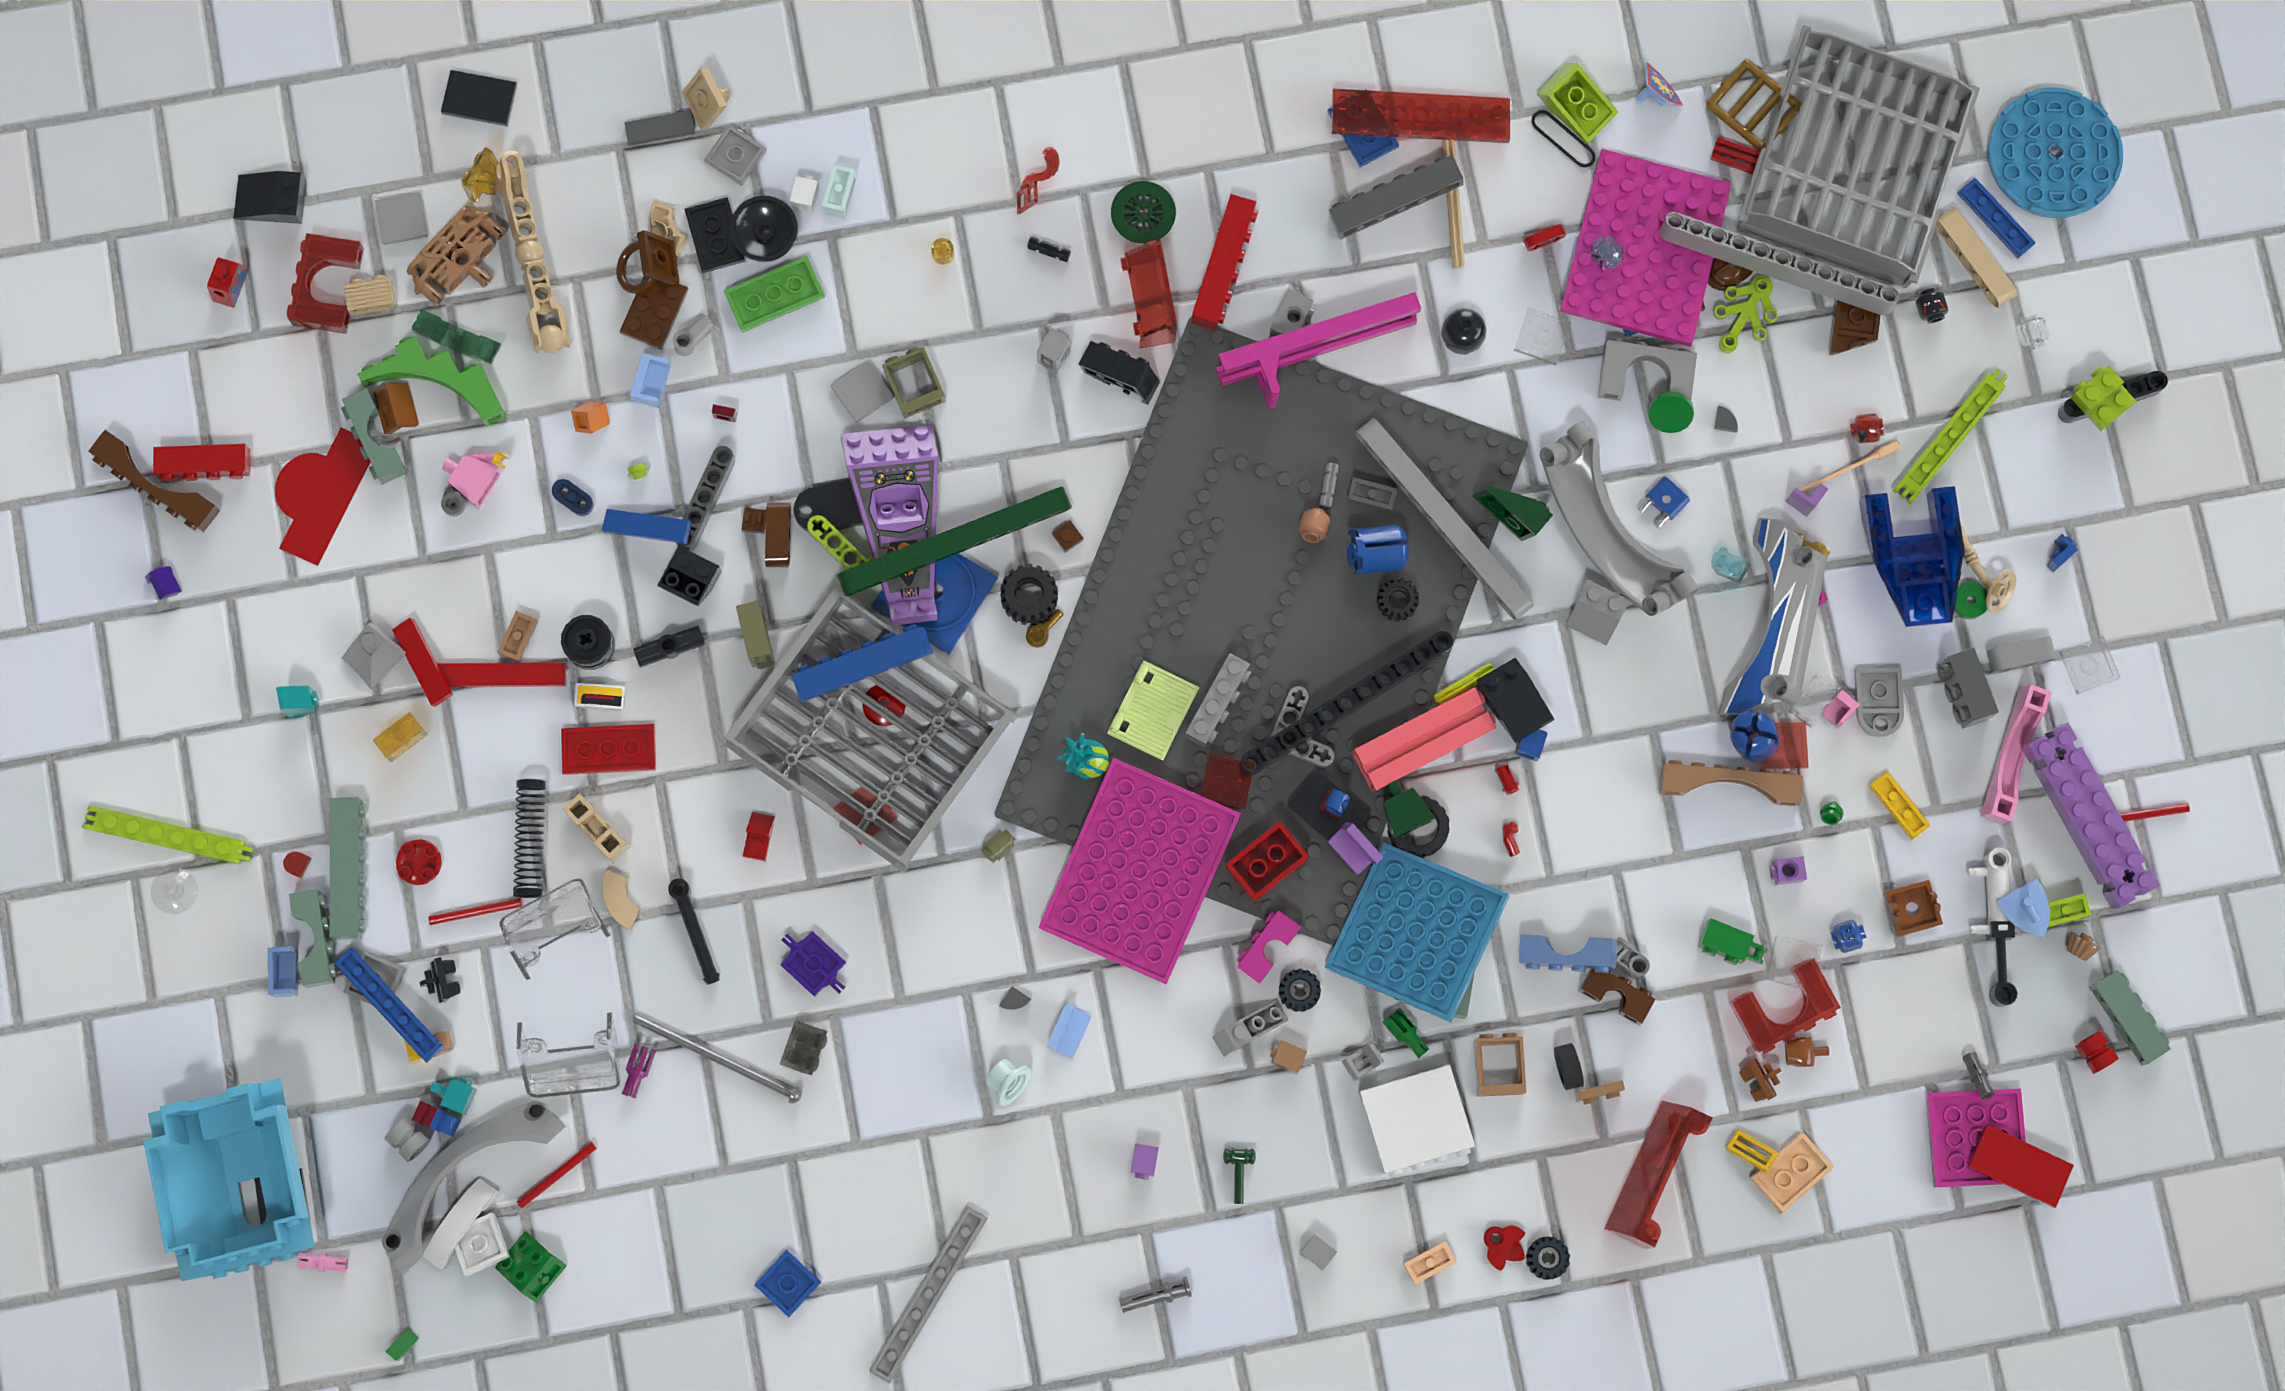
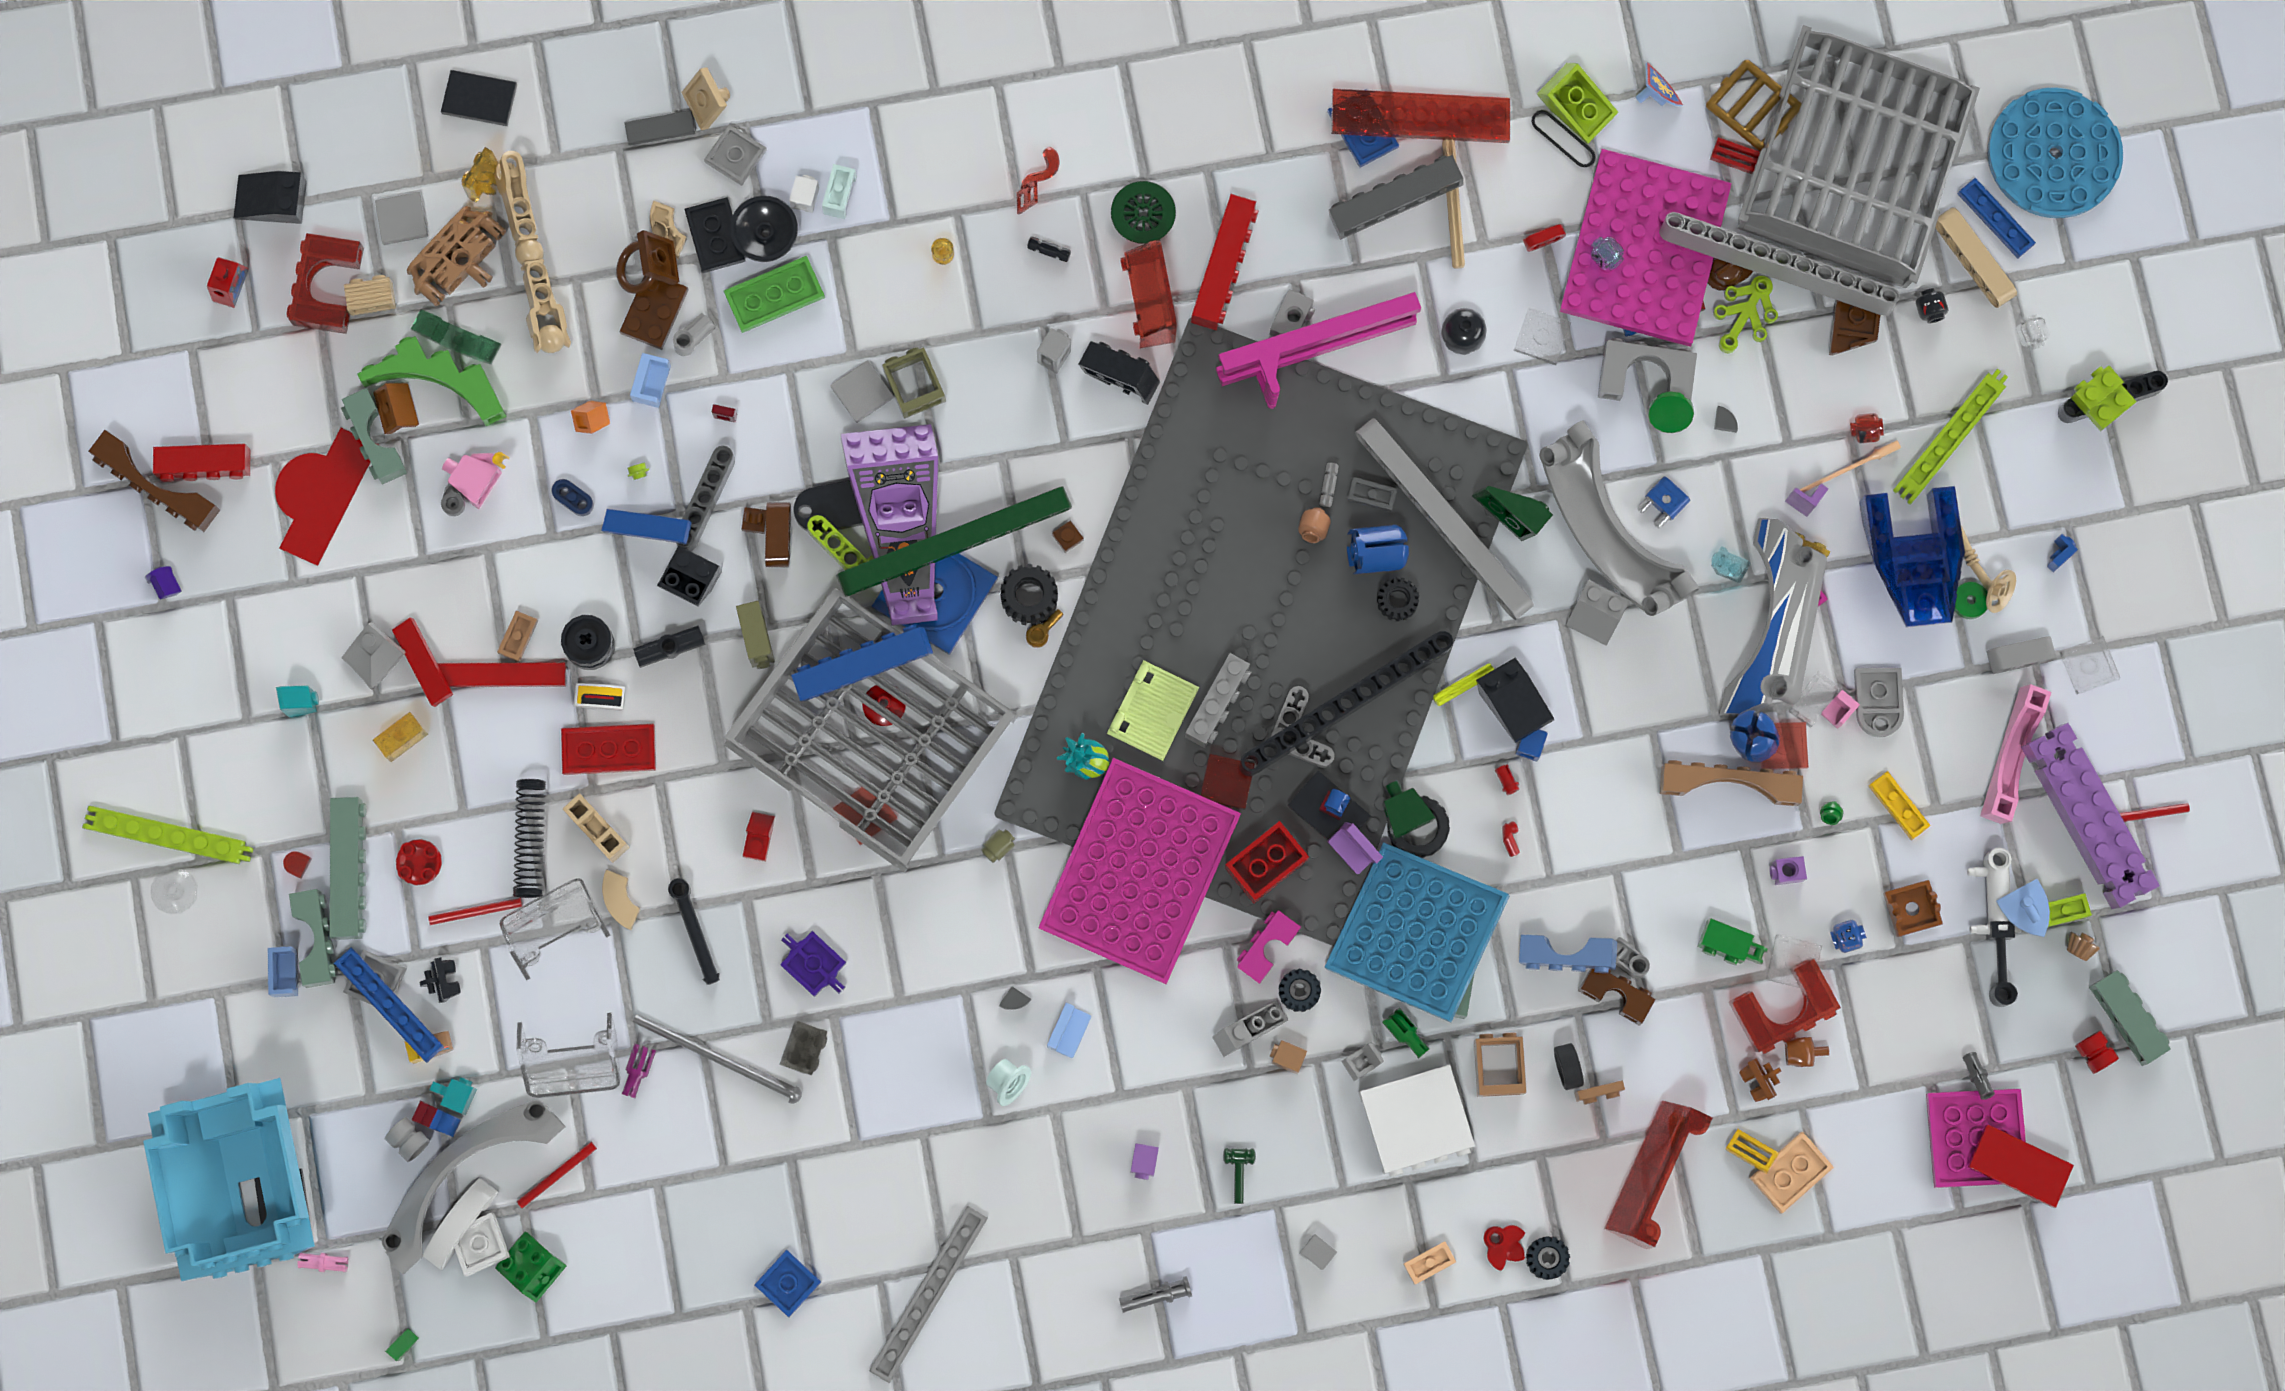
coral brick [1351,687,1496,793] -> none
dark grey brick [1937,648,1999,729] -> none

